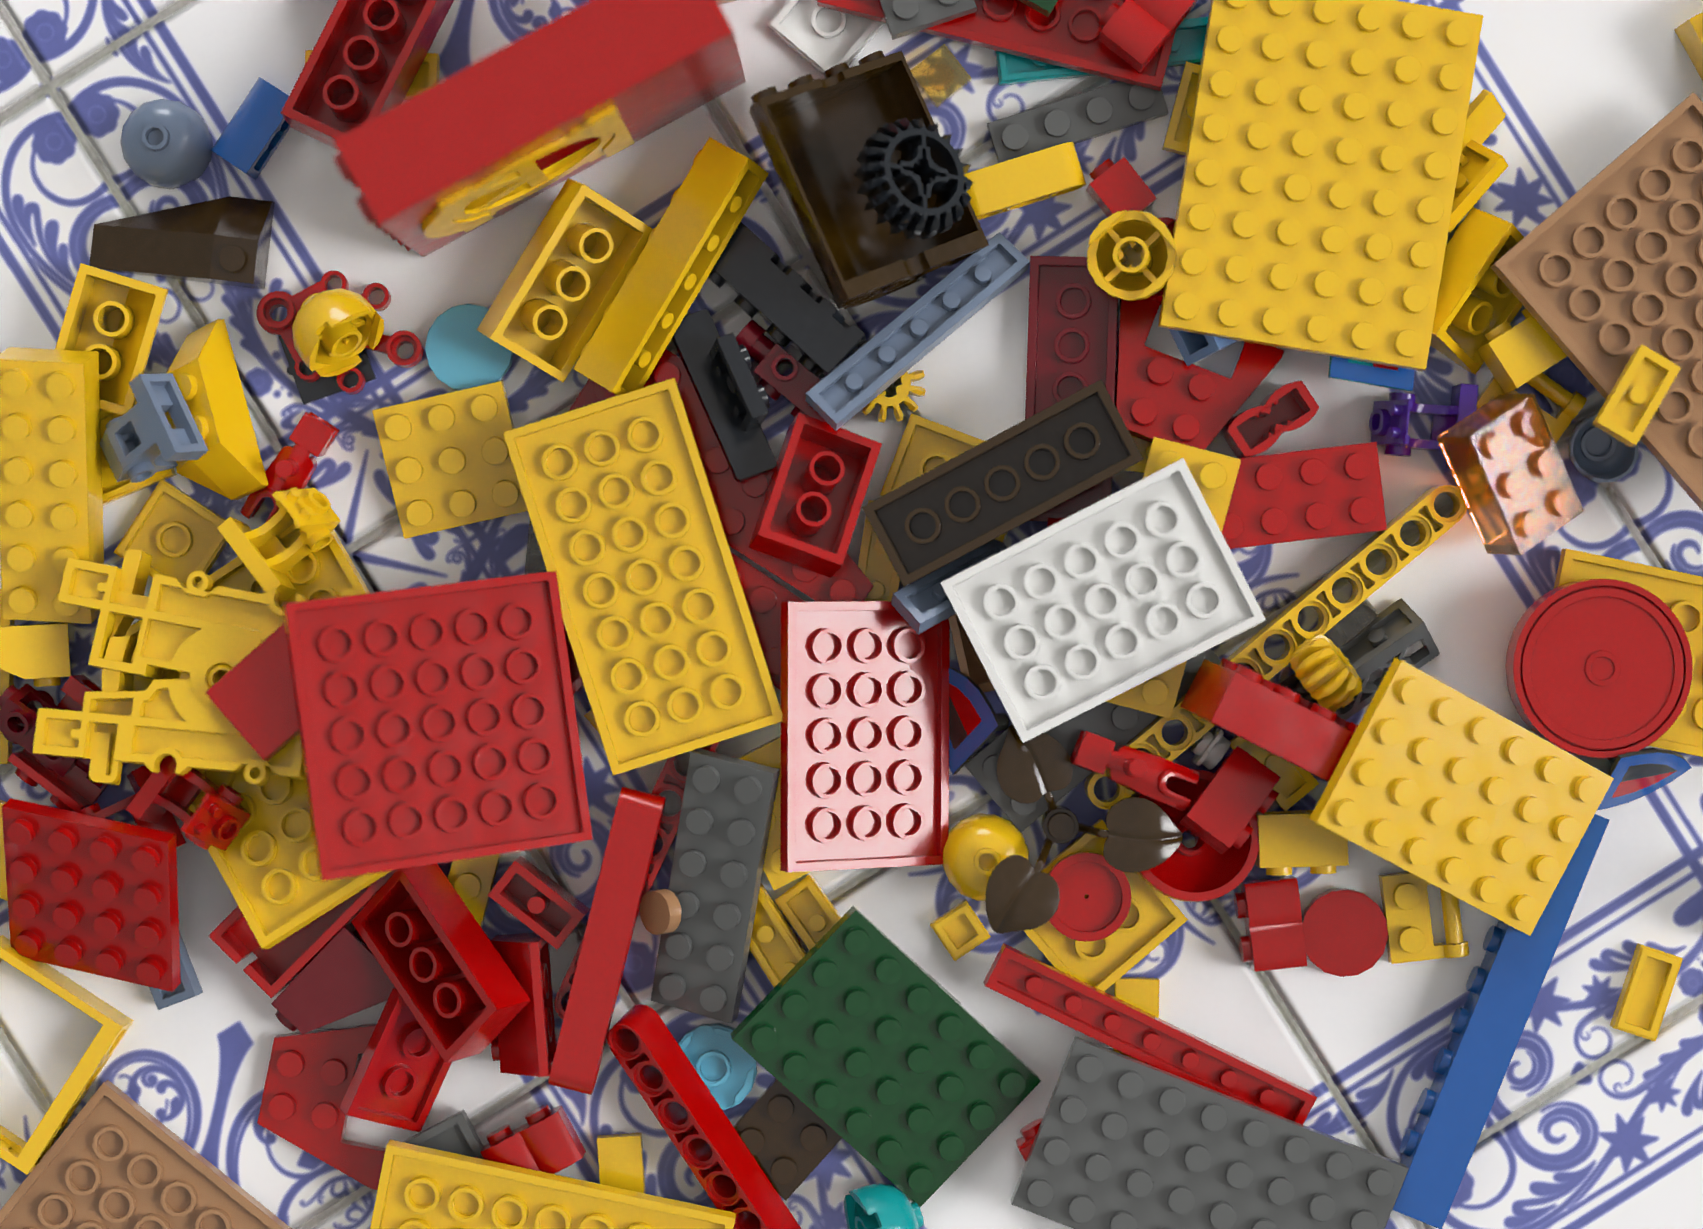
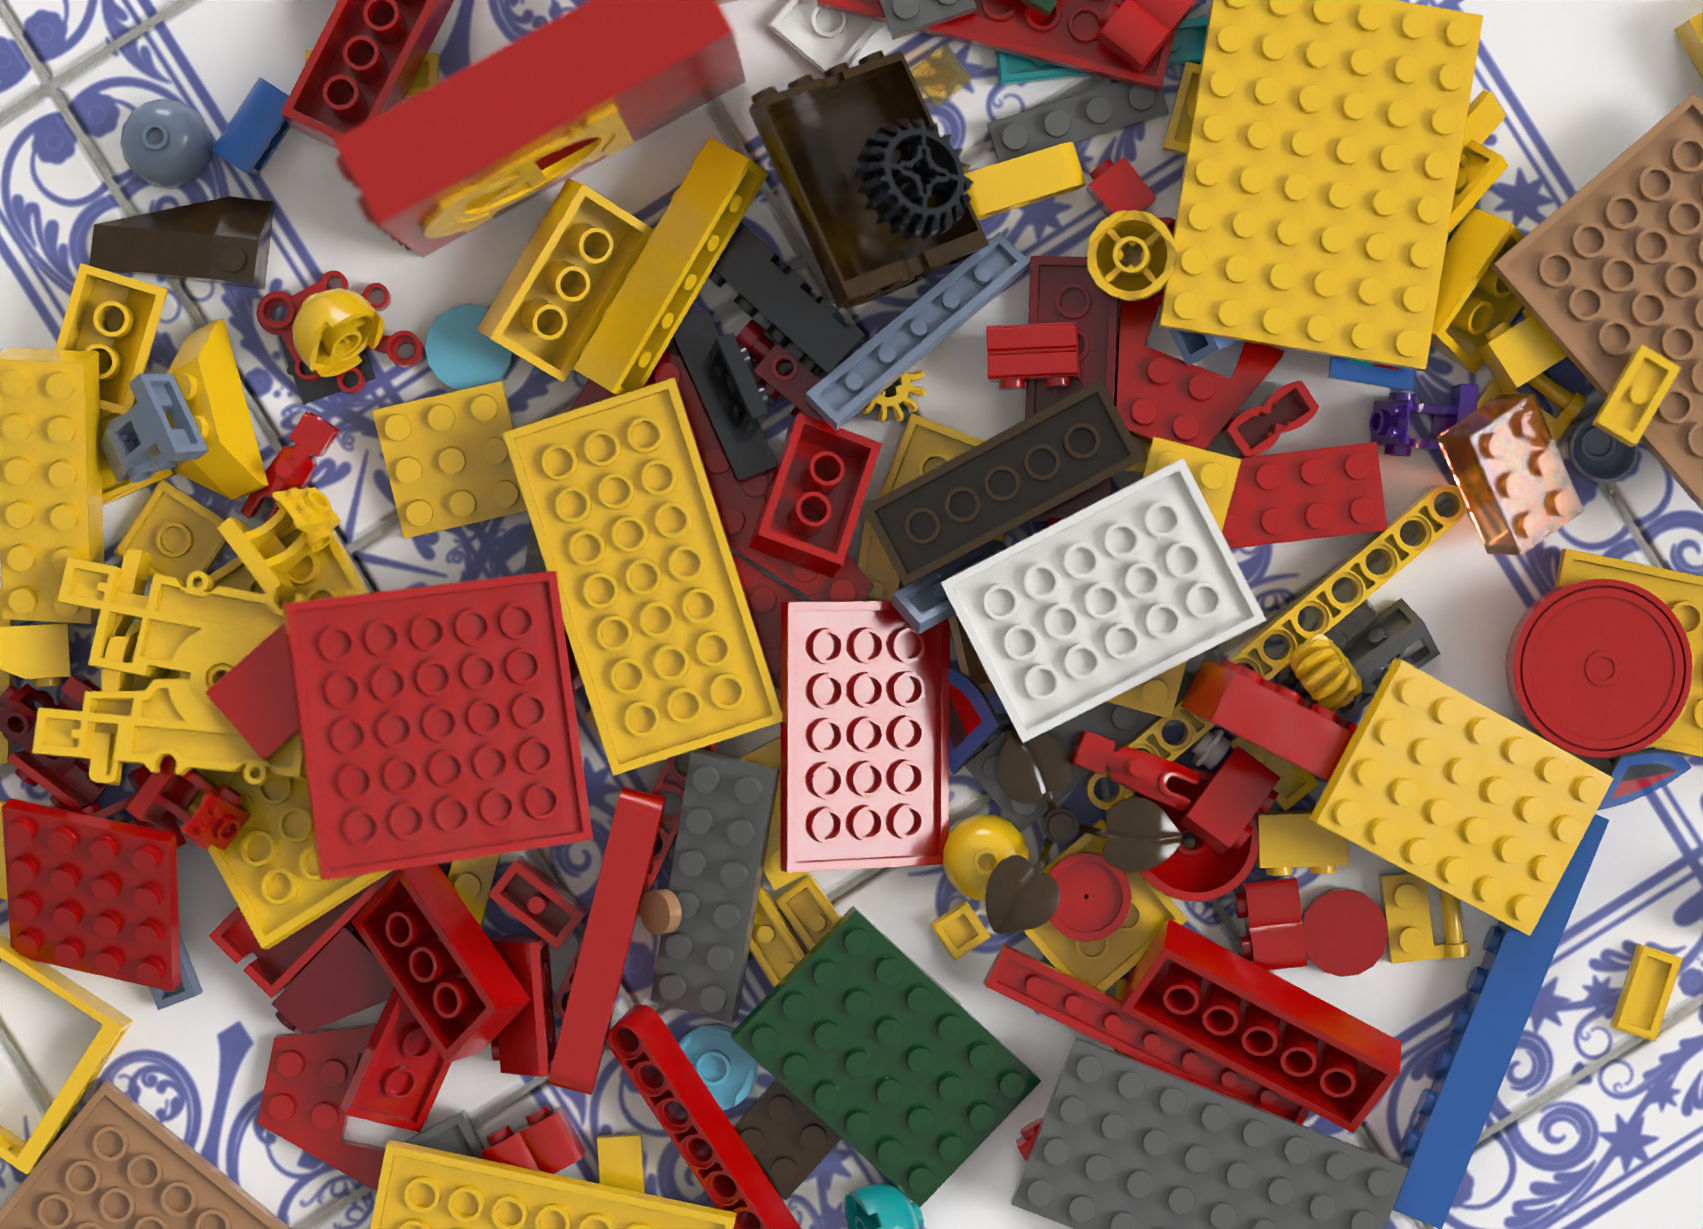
none -> red brick [986,322,1080,390]
none -> red brick [1120,918,1401,1133]

